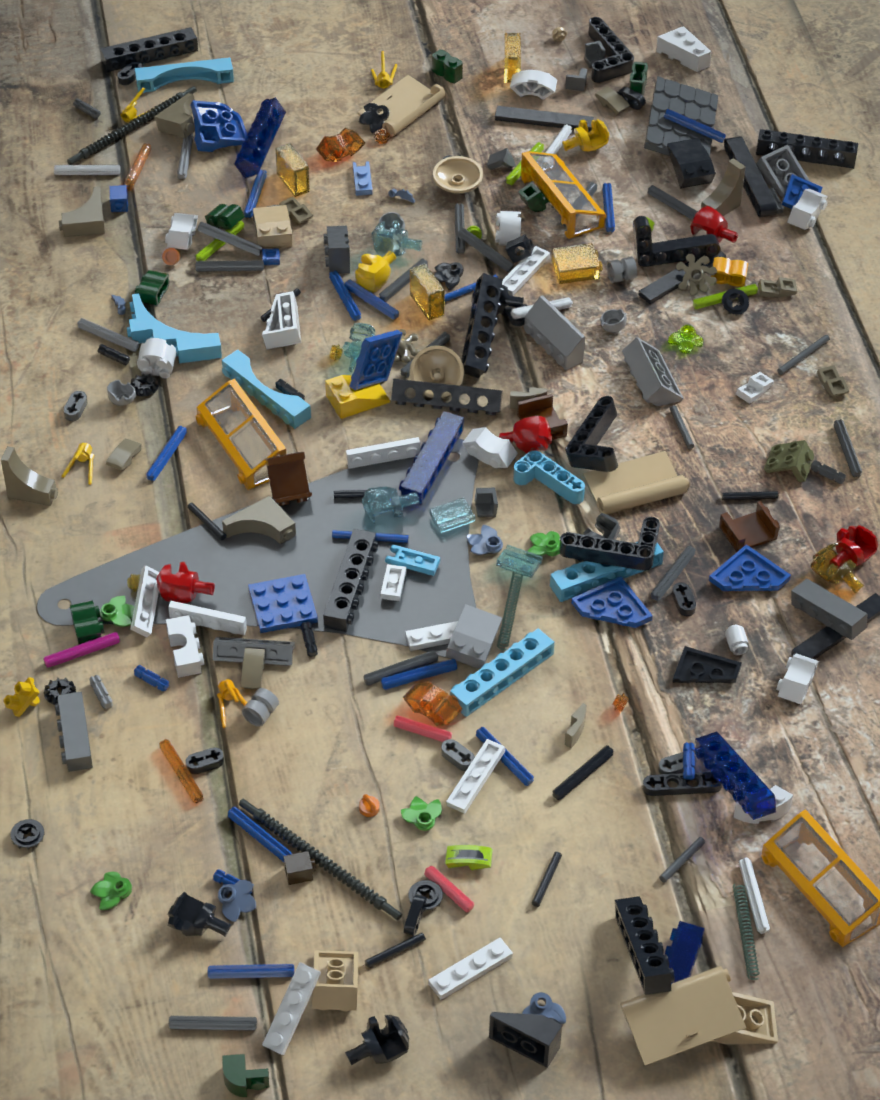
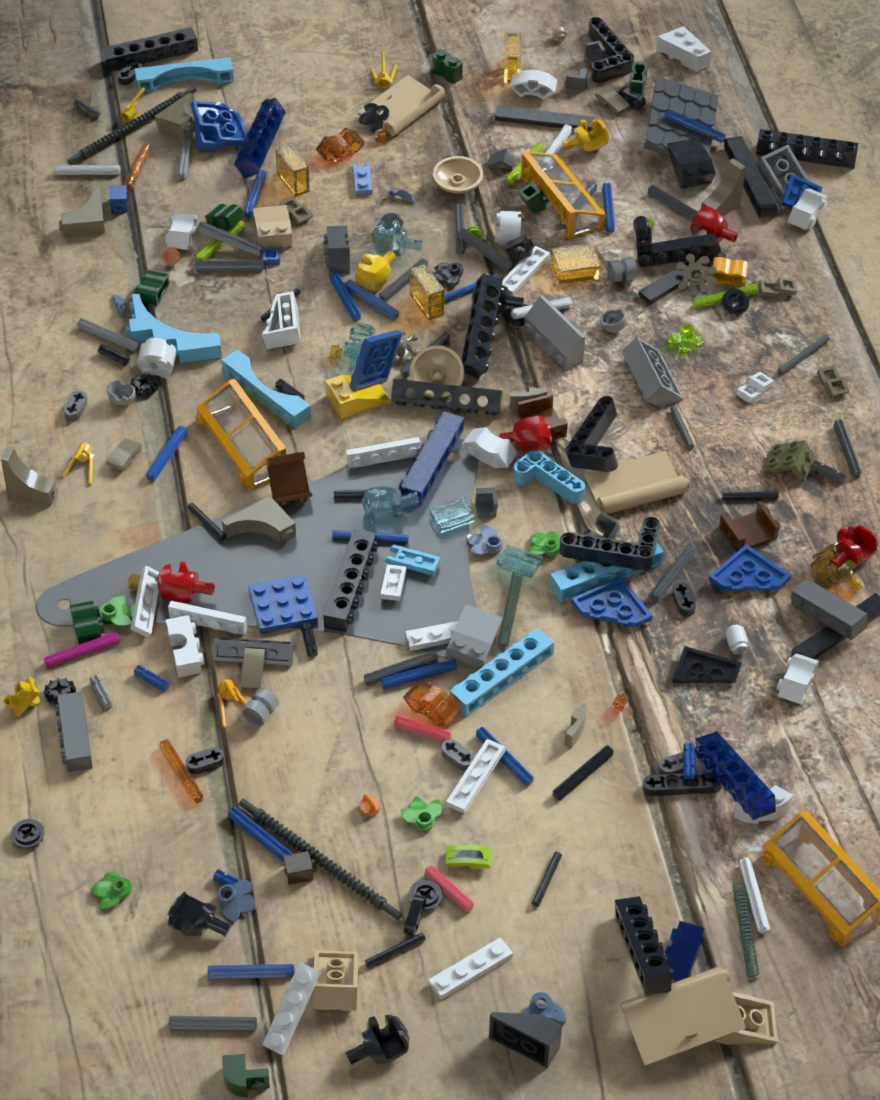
dark grey bar [659,837,705,883] -> none

